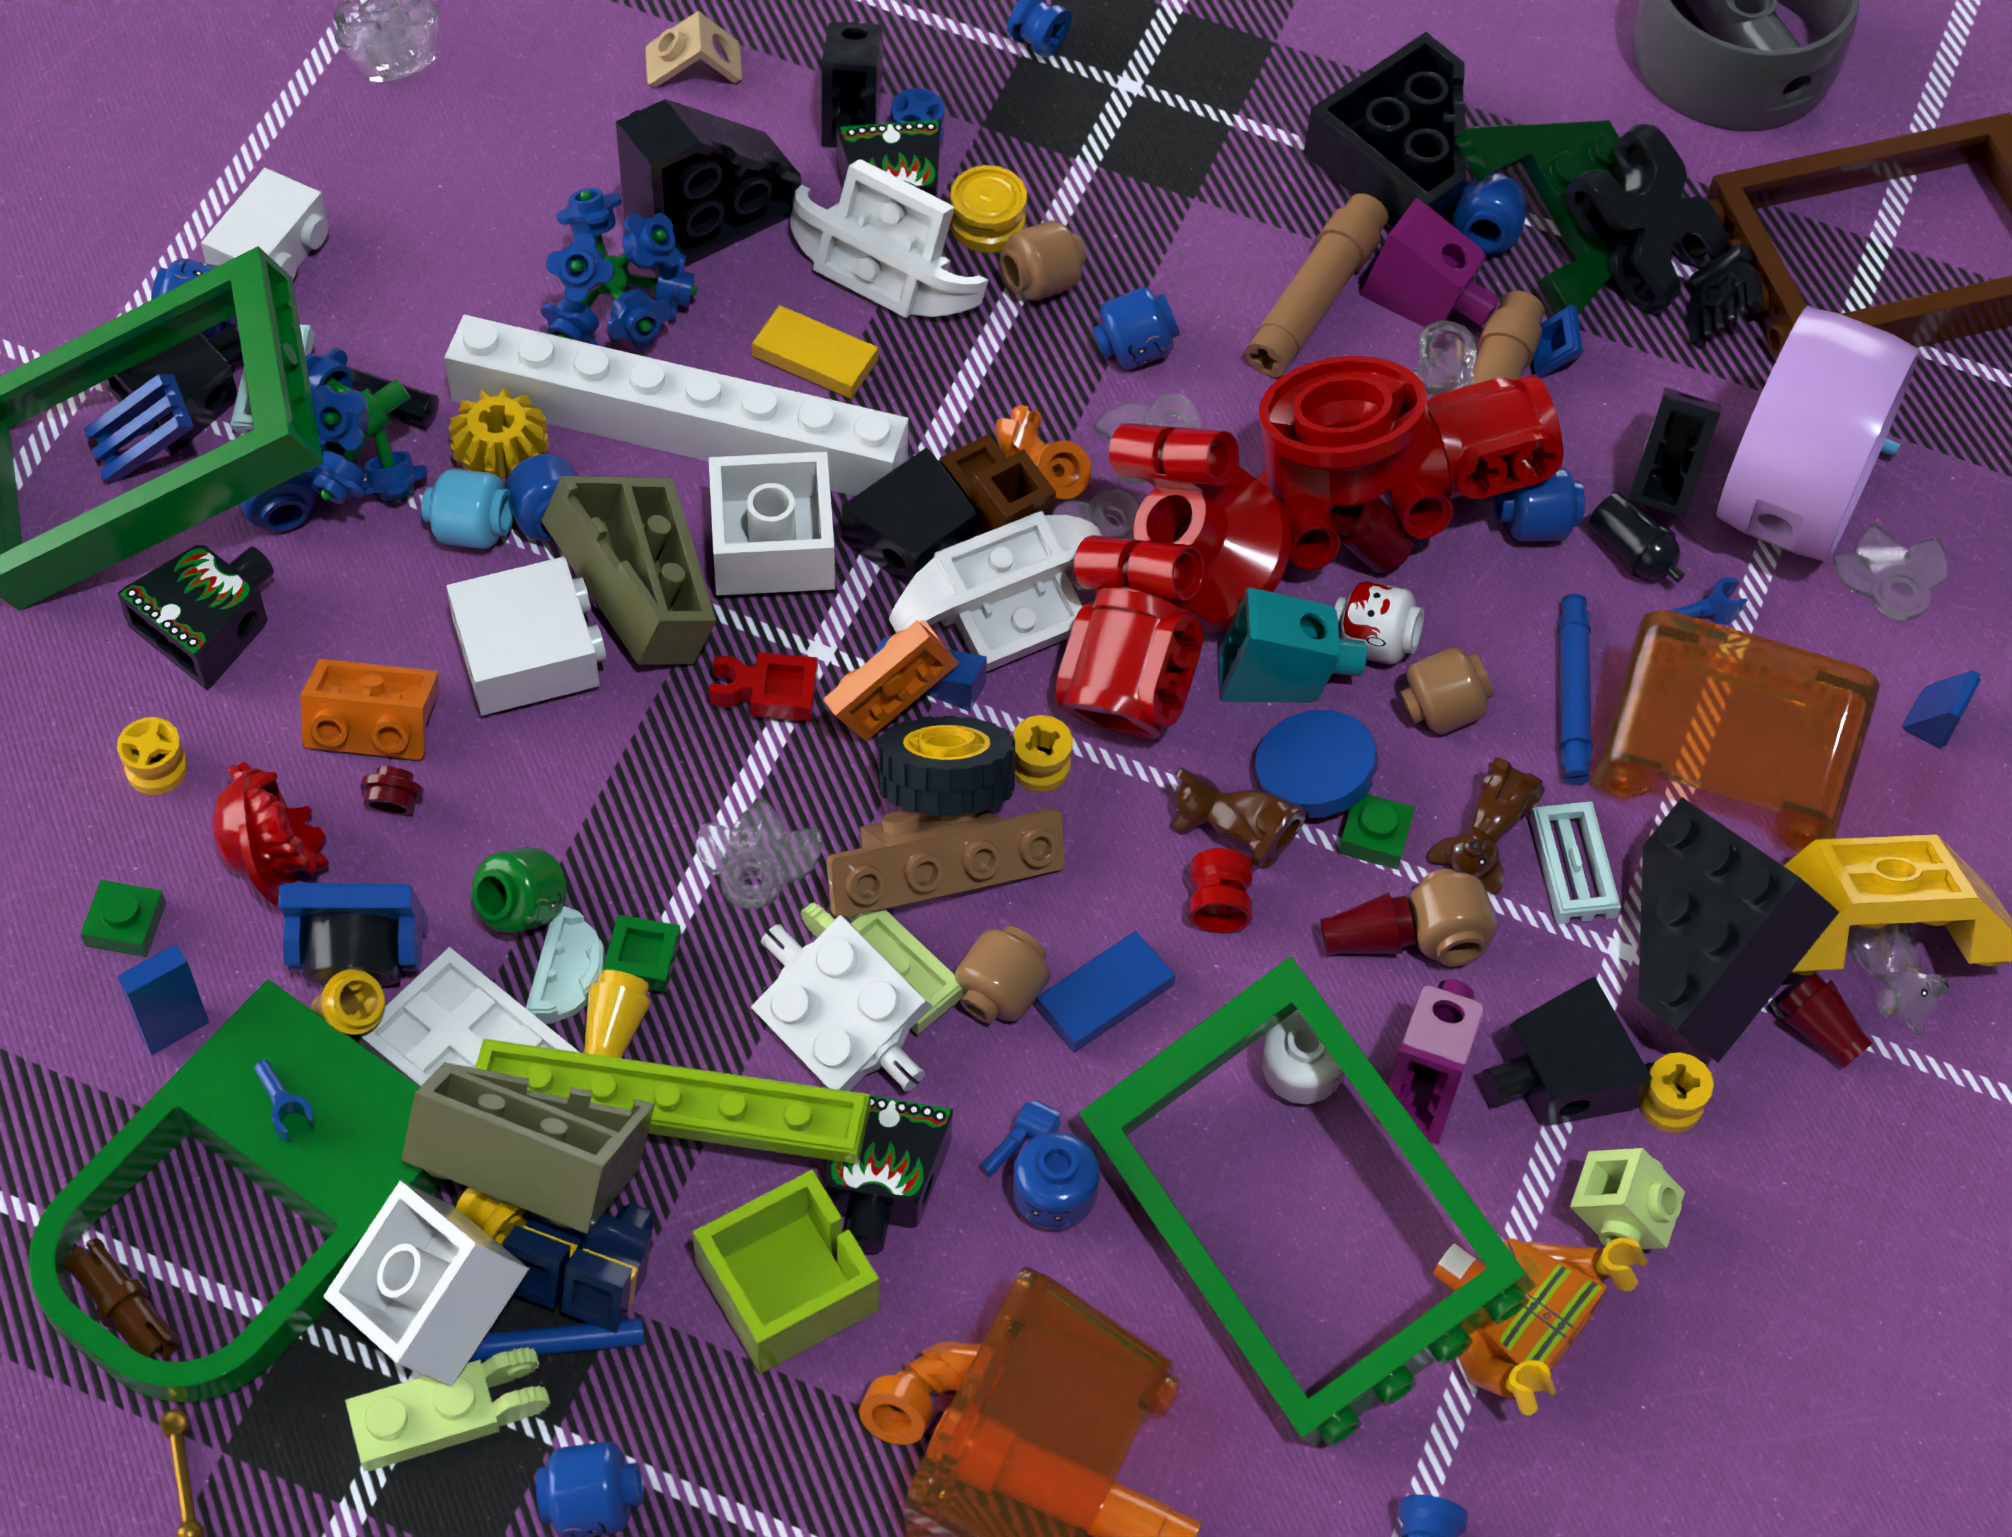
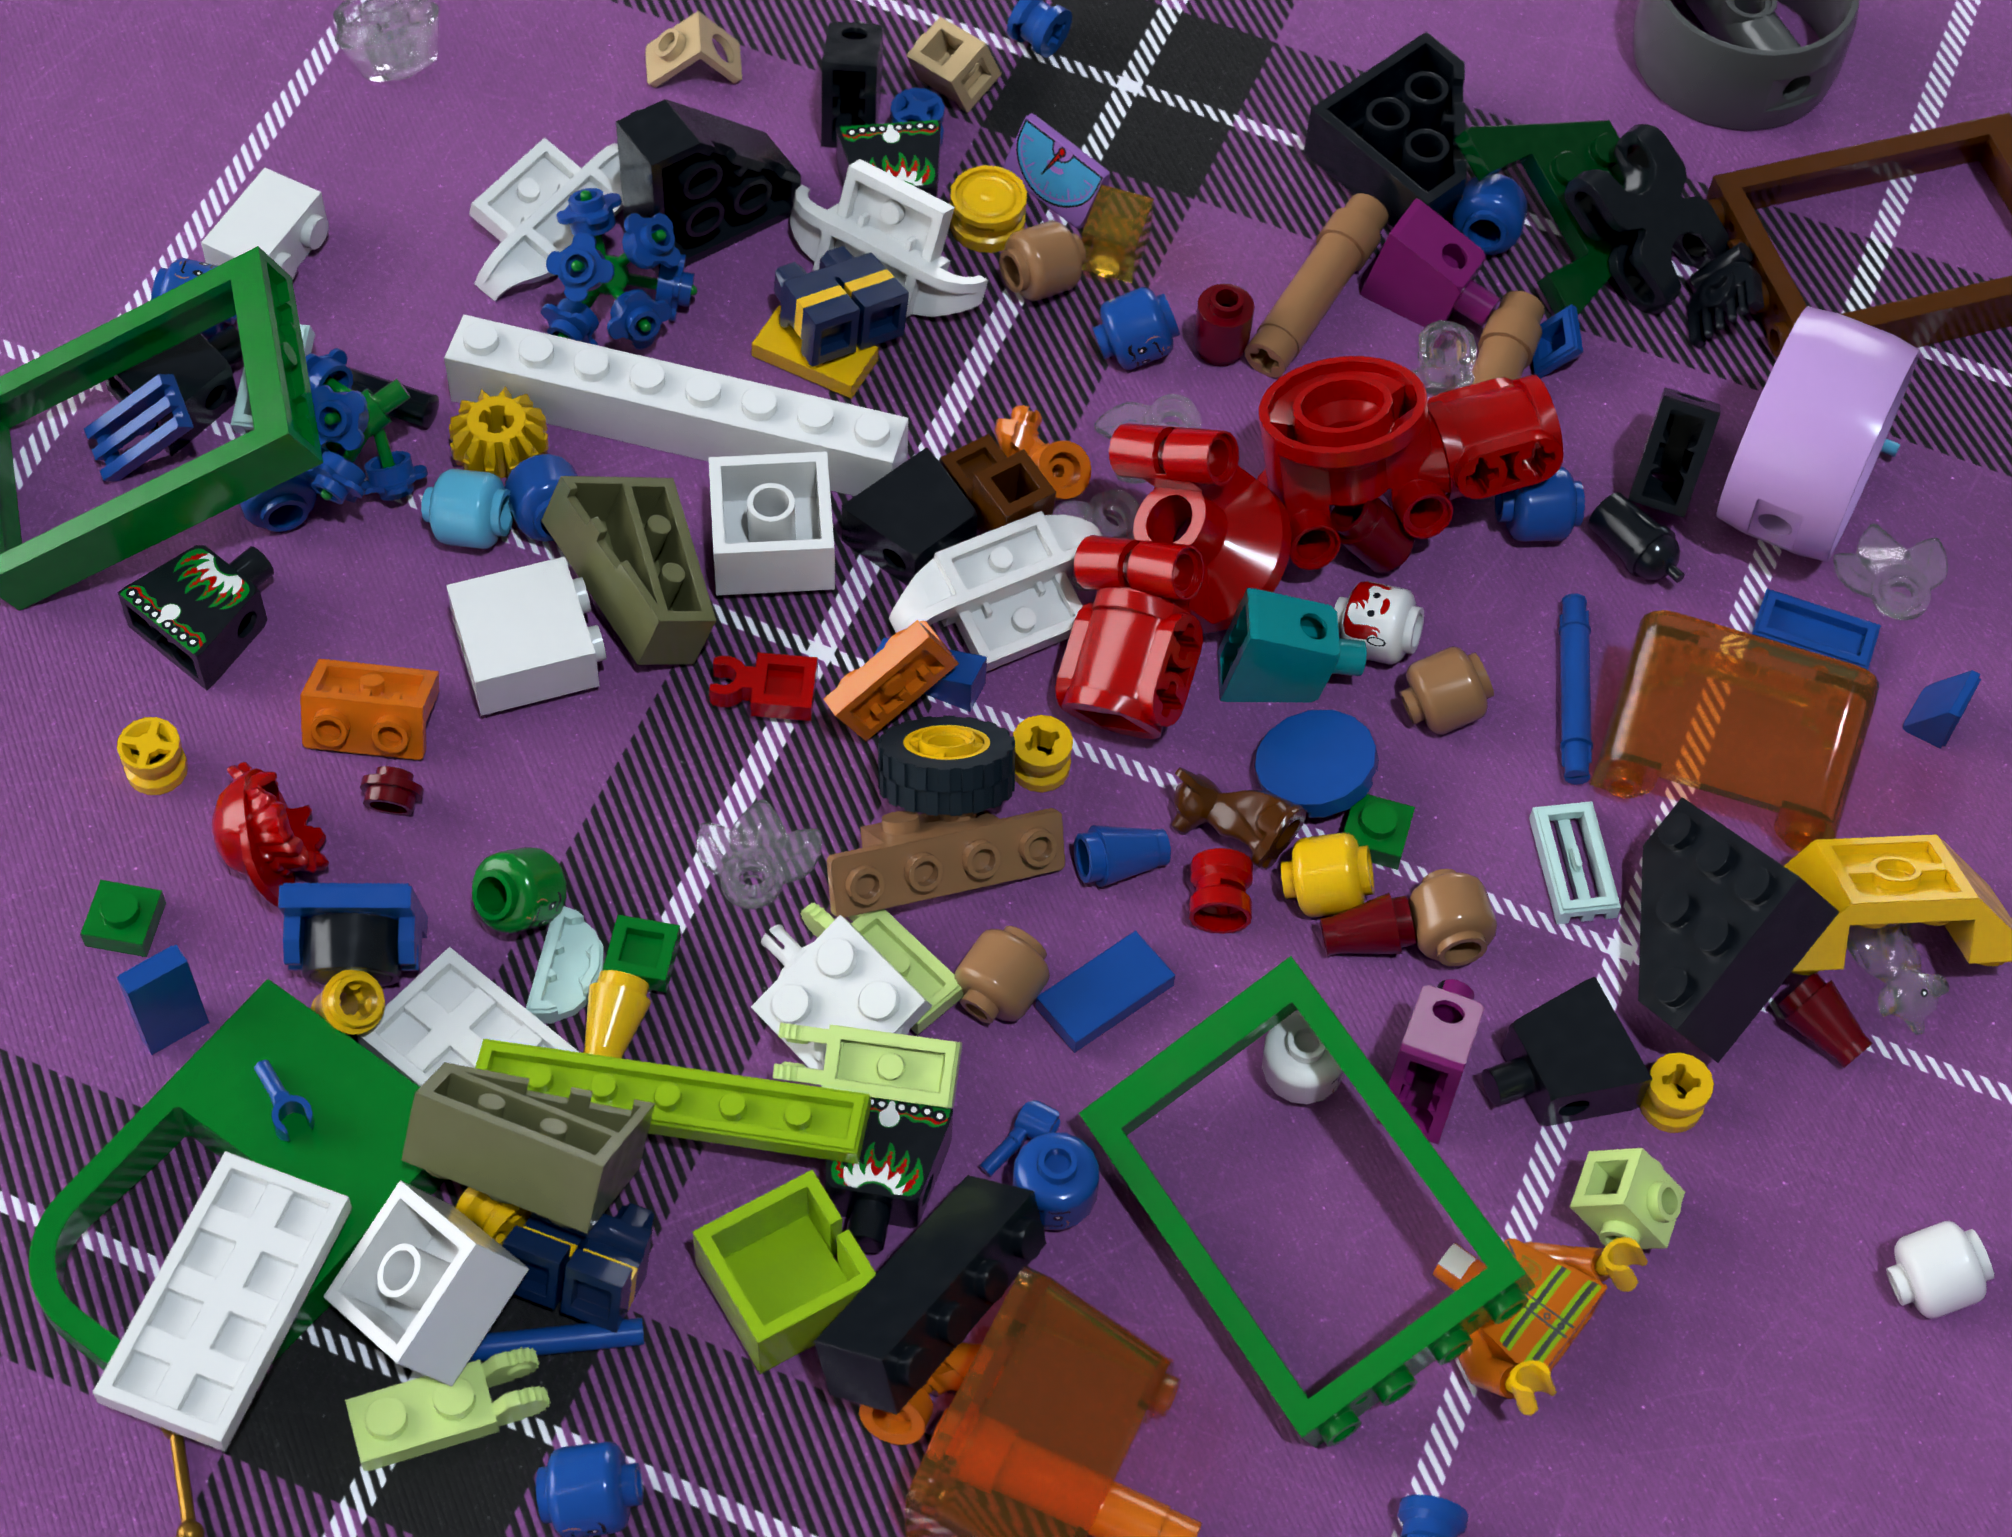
reddish brown pin [64,1238,181,1361] -> none
reddish brown animal [1428,757,1545,895] -> none
blue hand [1660,577,1748,626] -> none
none -> white plate [92,1151,352,1452]
none -> white plate [469,137,623,302]
none -> yellowish green hinge [772,1023,962,1108]
none -> dark blue hips [773,246,909,367]
none -> black brick [814,1175,1046,1415]
none -> tan brick [906,16,1001,113]
none -> slope [1004,113,1110,229]
none -> blue cone [1074,825,1171,887]
none -> clear yellow brick [1082,185,1154,283]
none -> dark red brick [1193,284,1255,366]
none -> yellow head [1281,832,1375,917]
none -> blue tile [1748,588,1881,682]
none -> white head [1886,1221,1994,1319]

